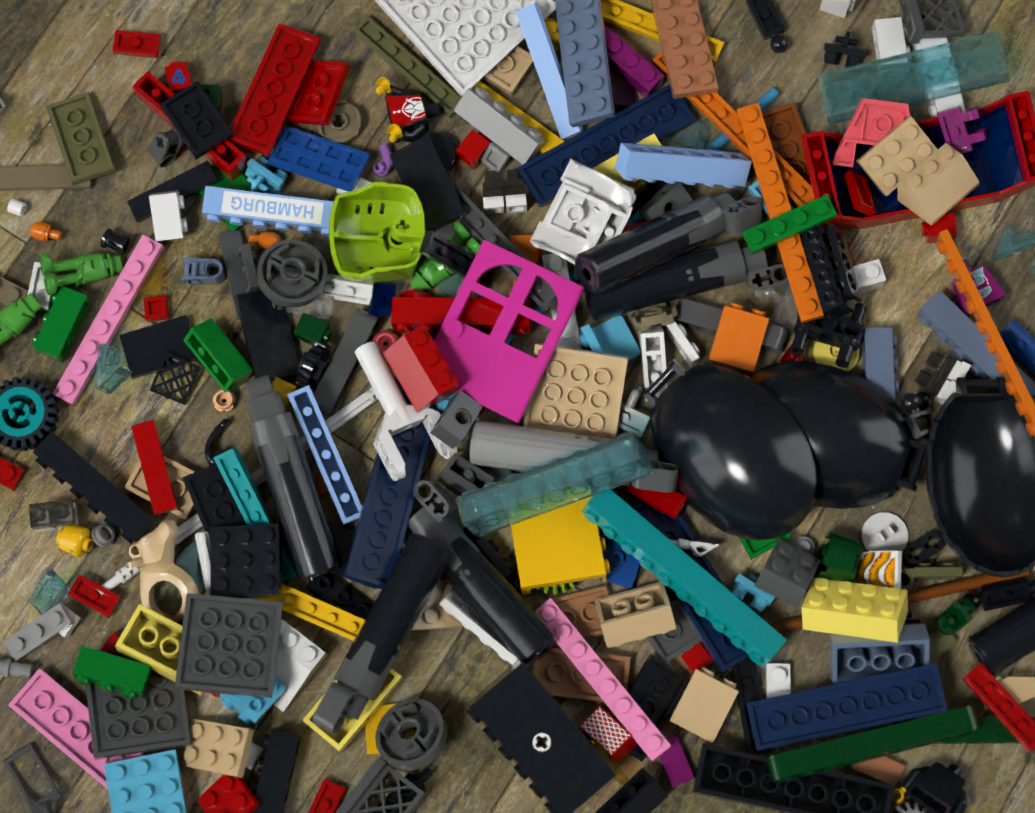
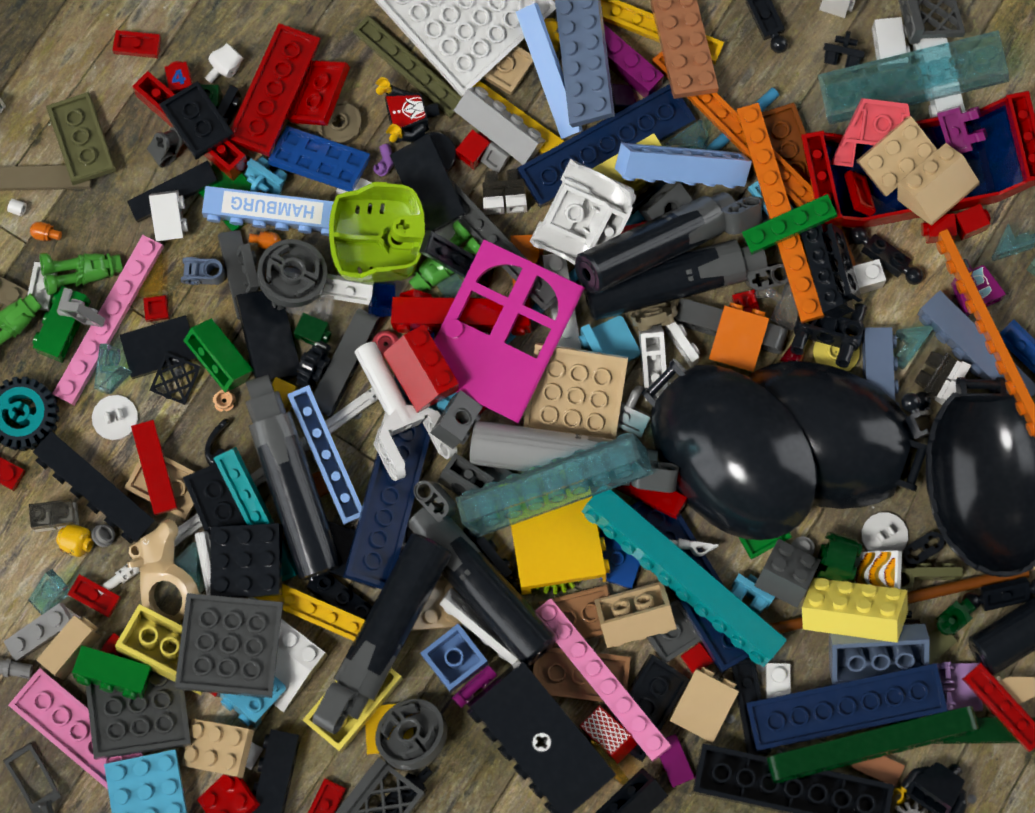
black bush [100,228,130,256] -> none
none -> tan brick [37,615,101,680]
none -> light grey plate [57,288,105,327]
none -> white piece [92,395,138,441]
none -> white piece [205,43,244,84]
none -> black plate [218,85,242,126]
none -> medium blue brick [420,624,488,693]
none -> magenta plate [451,665,497,708]
none -> red tile [731,290,760,313]
none -> black plate [849,226,924,285]
none -> clear light blue slope [895,326,934,370]
none -> lavender hinge [933,662,983,711]
none -> red brick [955,203,991,241]

